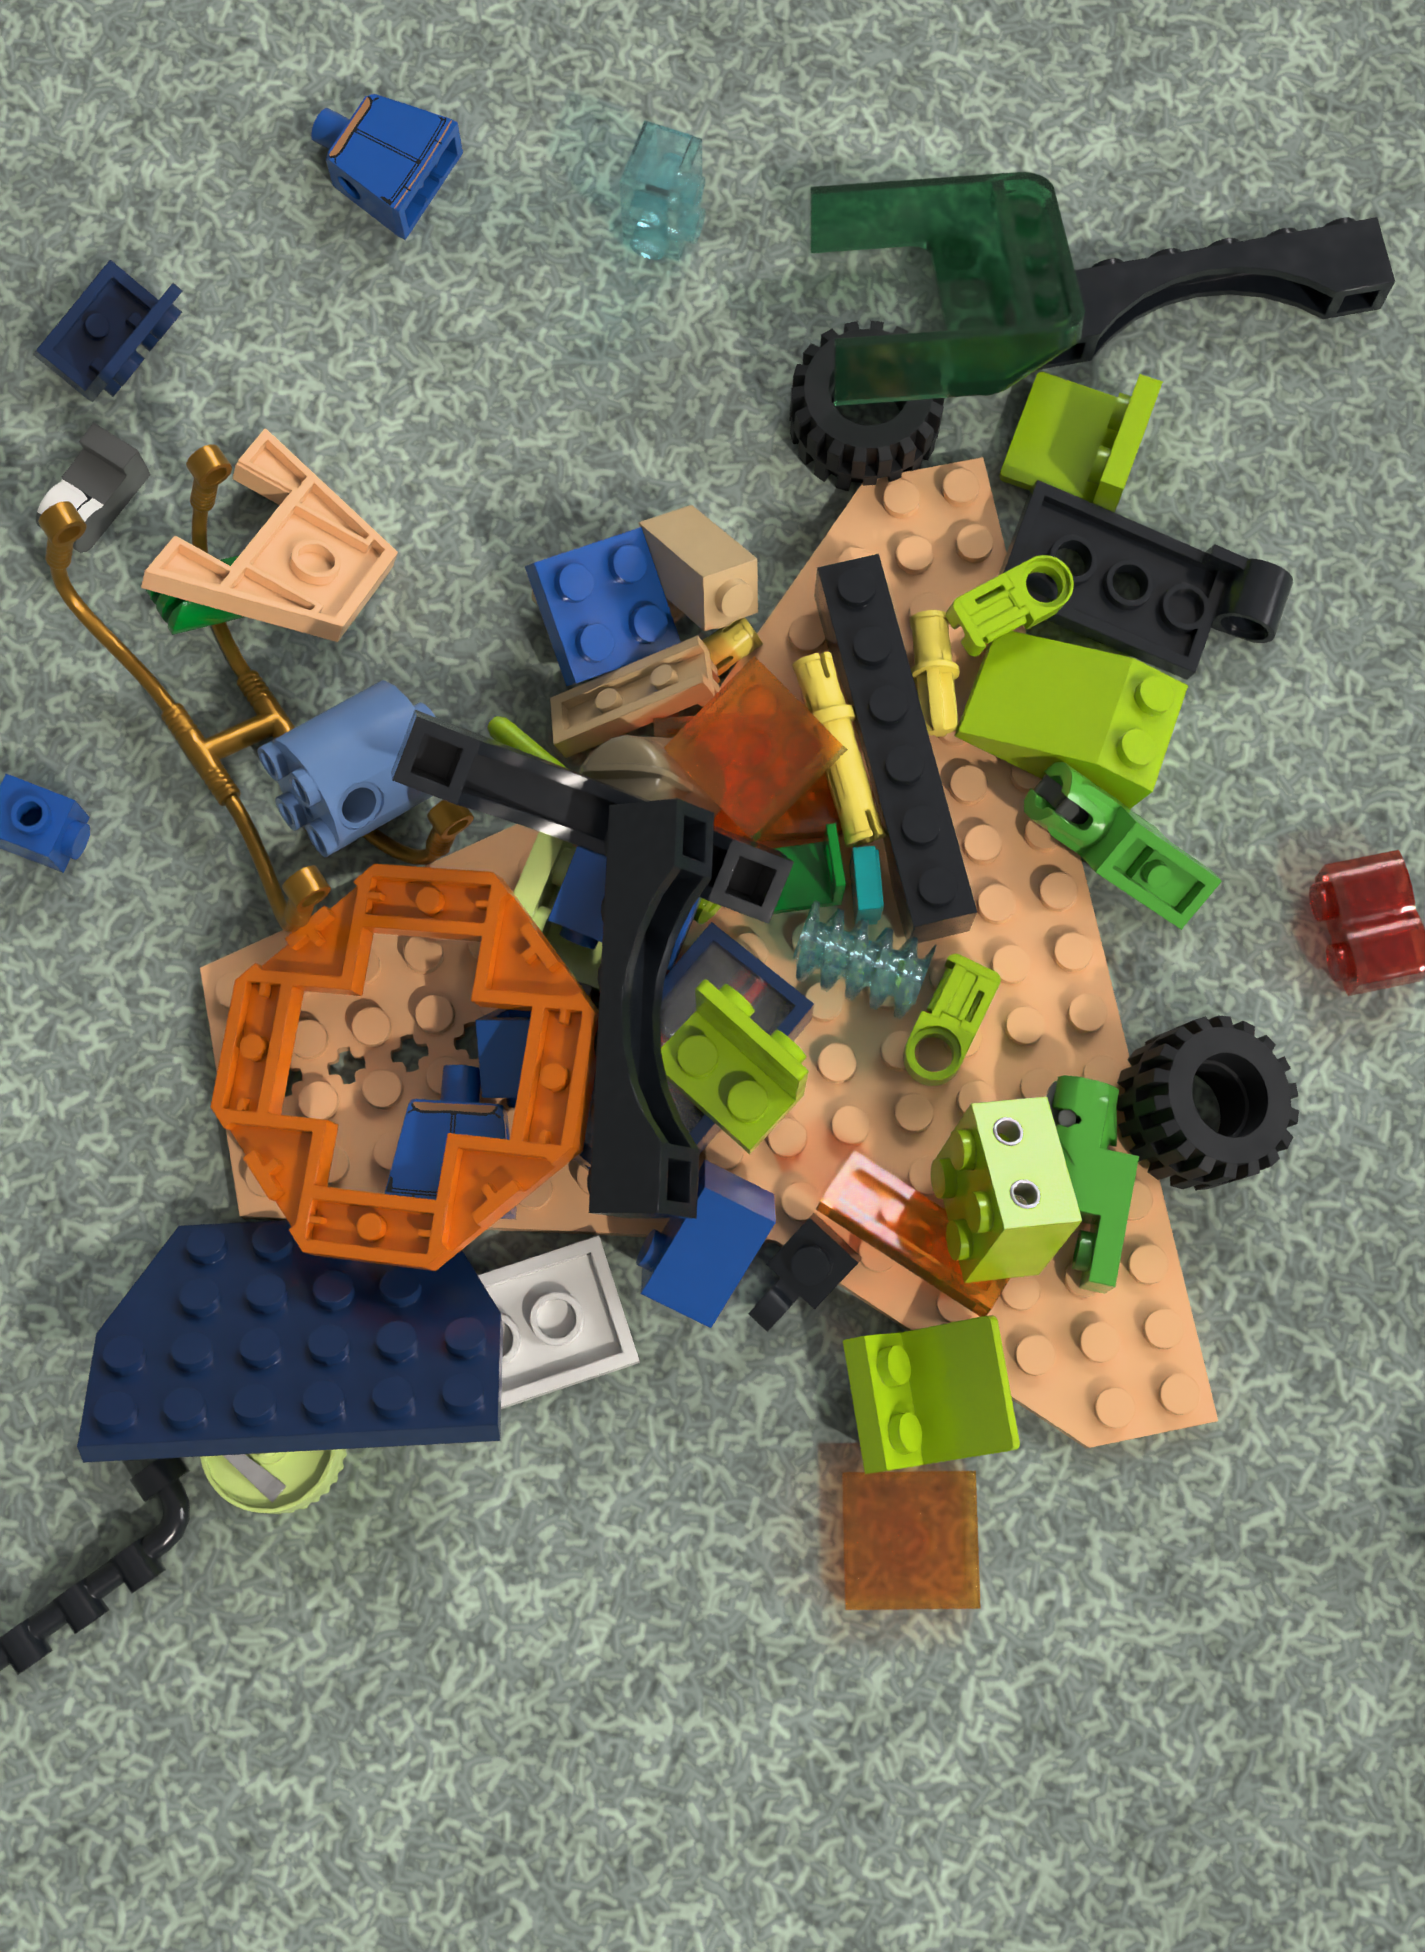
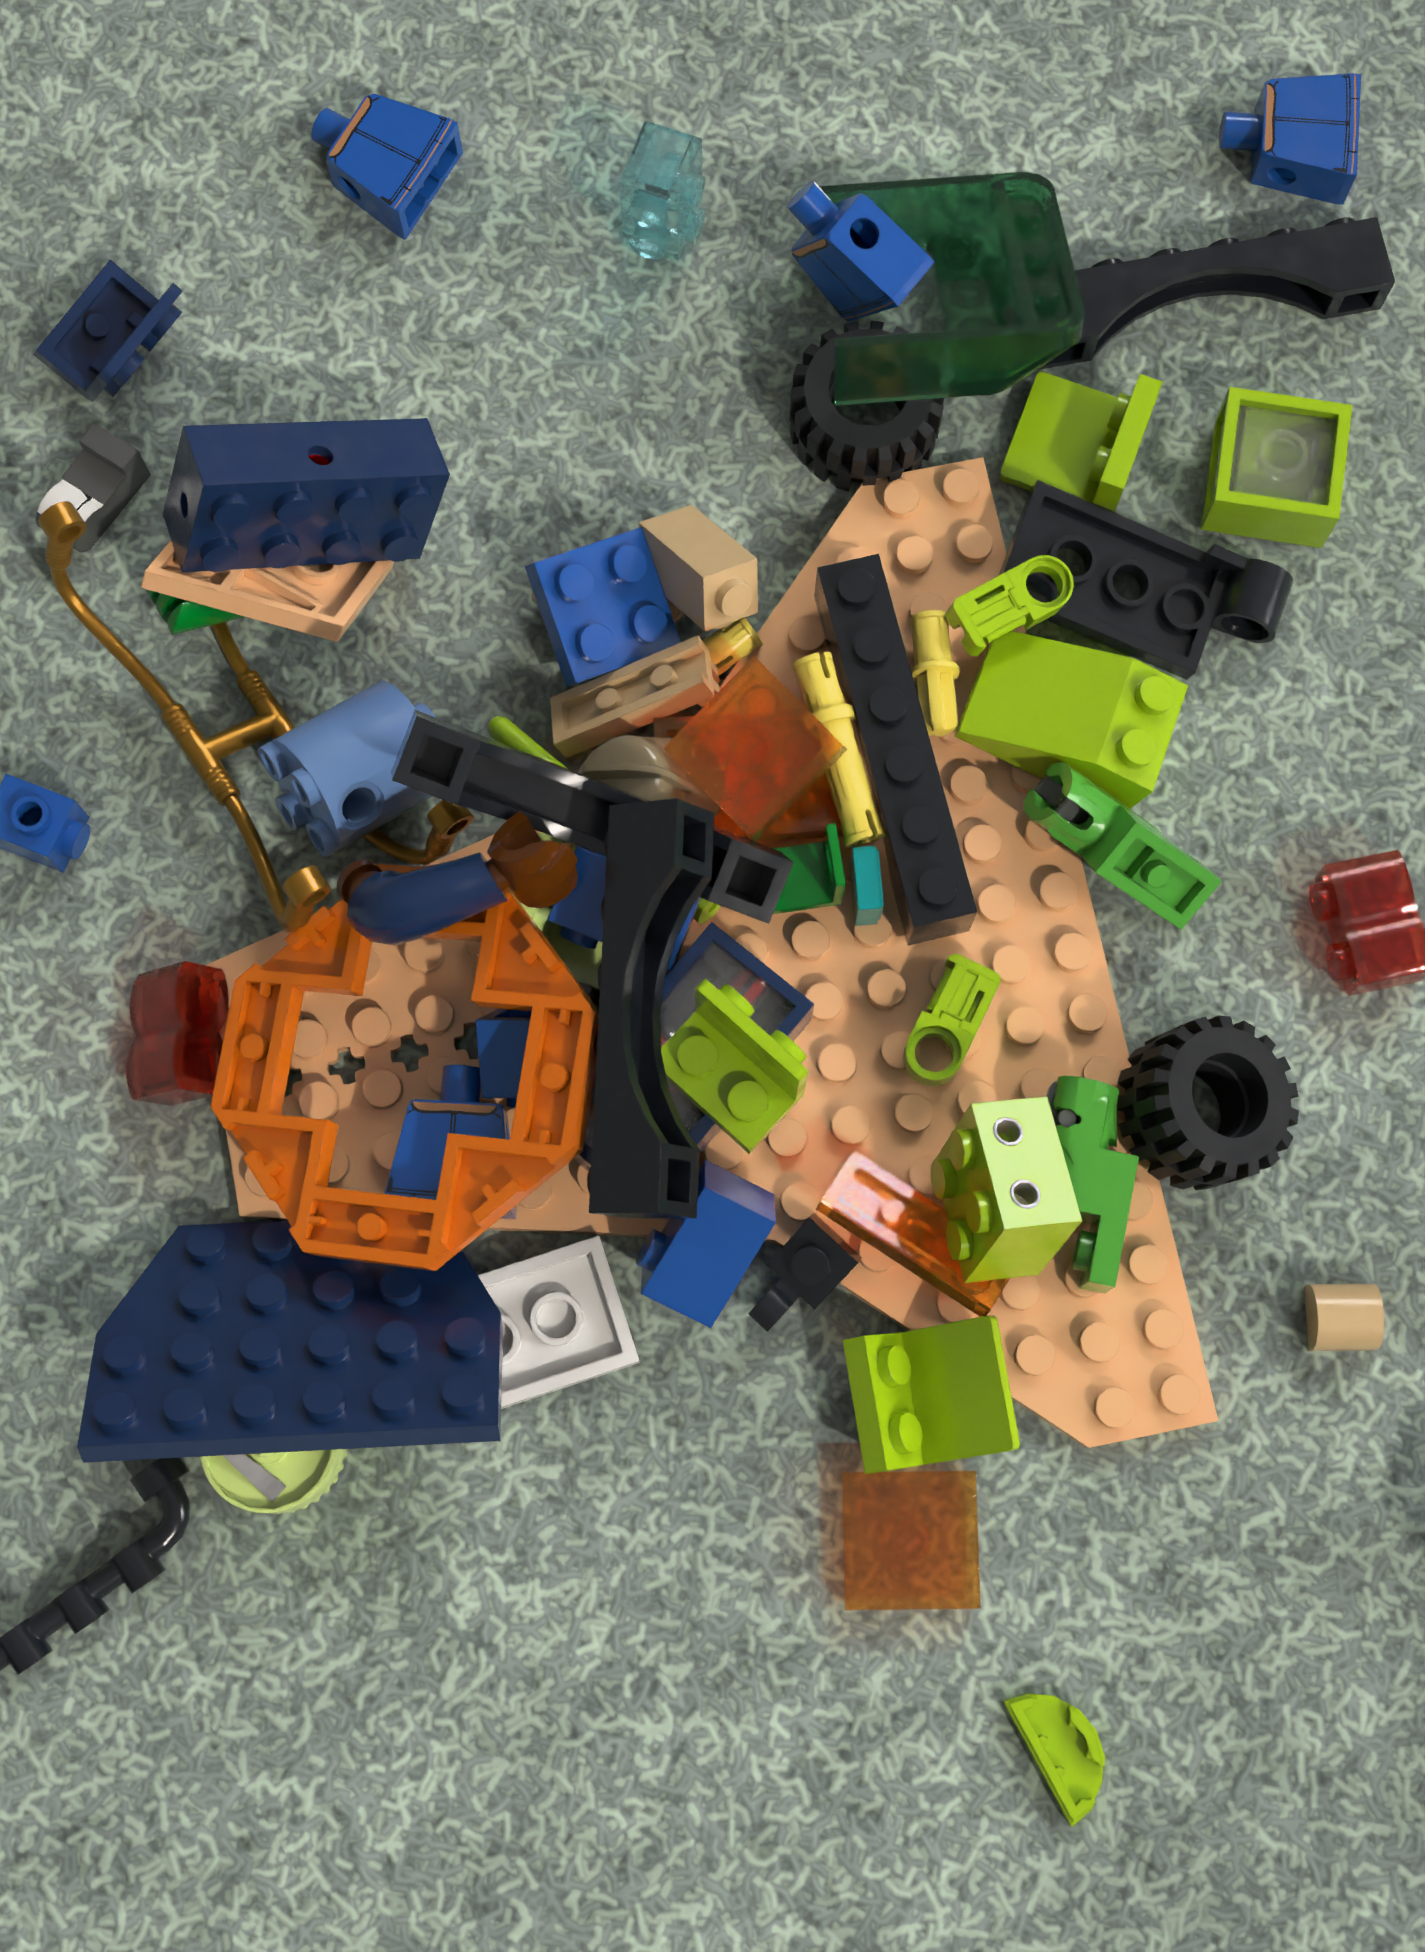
clear light blue piece [793,900,937,1019] -> none
none -> clear red brick [126,961,229,1106]
none -> dark blue brick [163,418,450,572]
none -> piece [337,811,578,946]
none -> blue torso [787,181,935,322]
none -> lime tile [1002,1693,1105,1827]
none -> piece [1201,386,1353,548]
none -> blue torso [1219,73,1361,205]
none -> tan brick [1304,1284,1384,1352]

